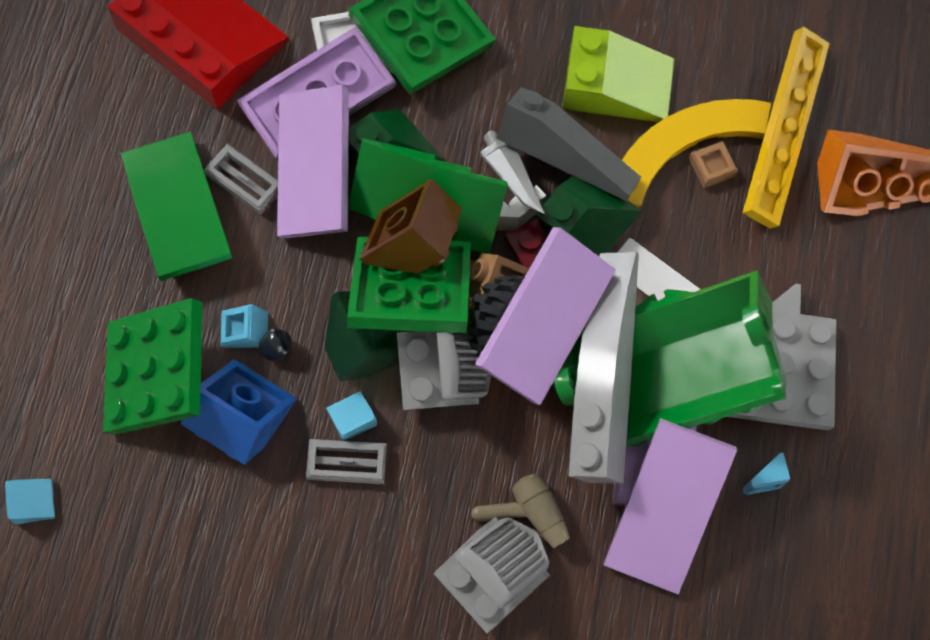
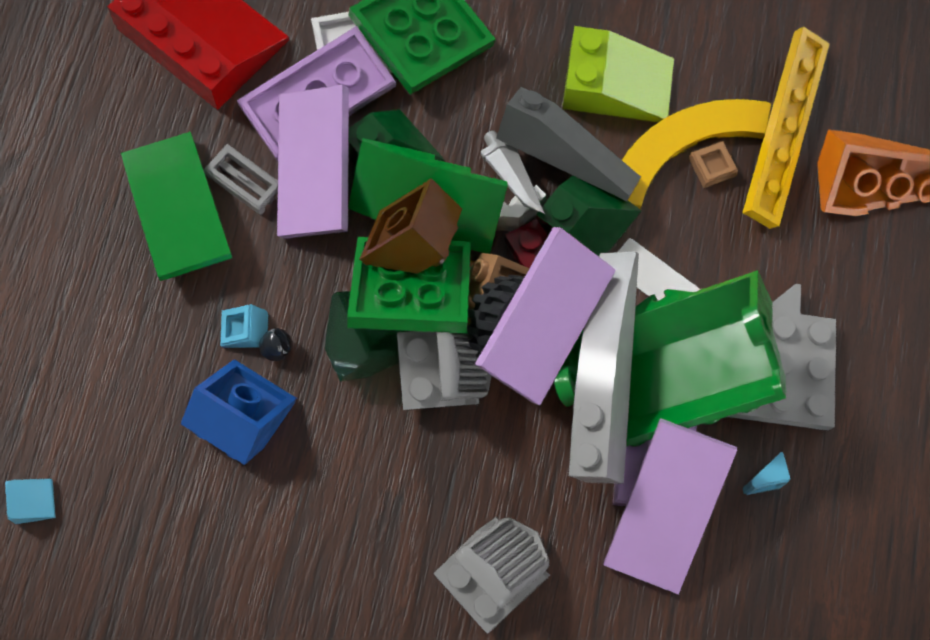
green plate [103,298,203,435] -> none
light grey tile [306,439,387,484] -> none
medium azure slope [326,391,377,441] -> none
dark tan piece [471,474,571,548] -> none

